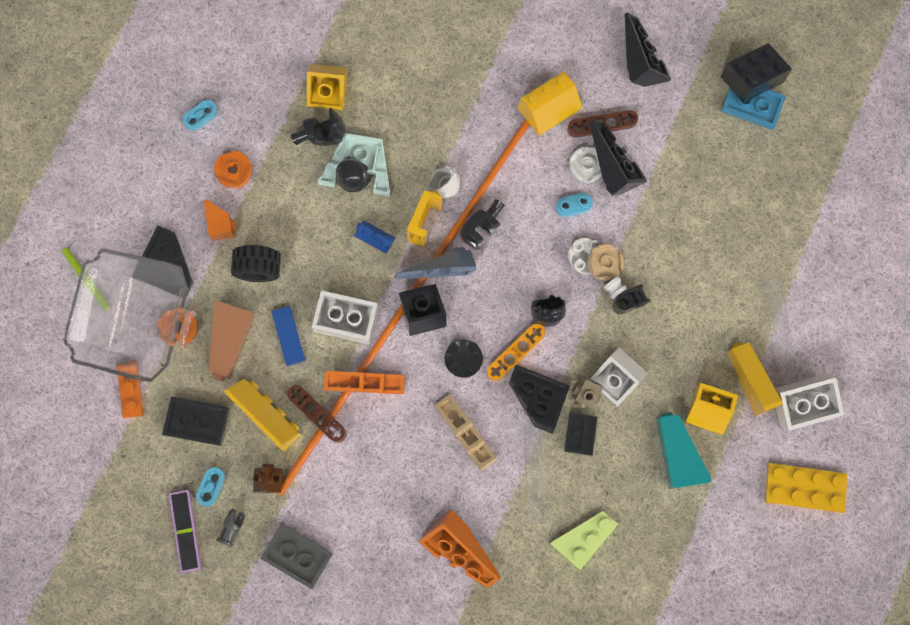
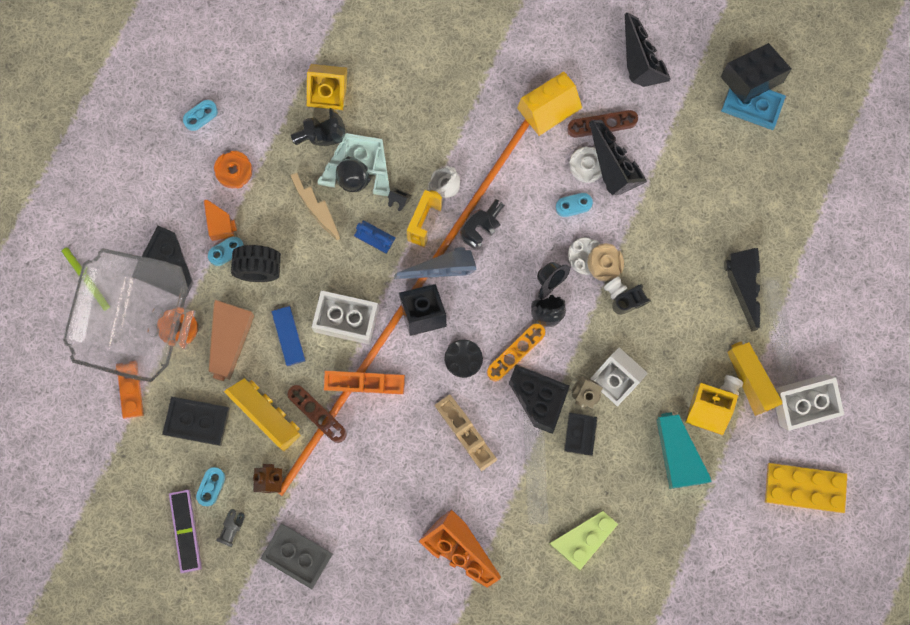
none -> medium azure plate [208,237,244,266]
none -> tan slope [290,173,340,240]
none -> black tile [388,188,412,211]
none -> black piece [537,262,570,299]
none -> white wheel [720,375,743,395]
none -> black wedge [724,248,760,331]

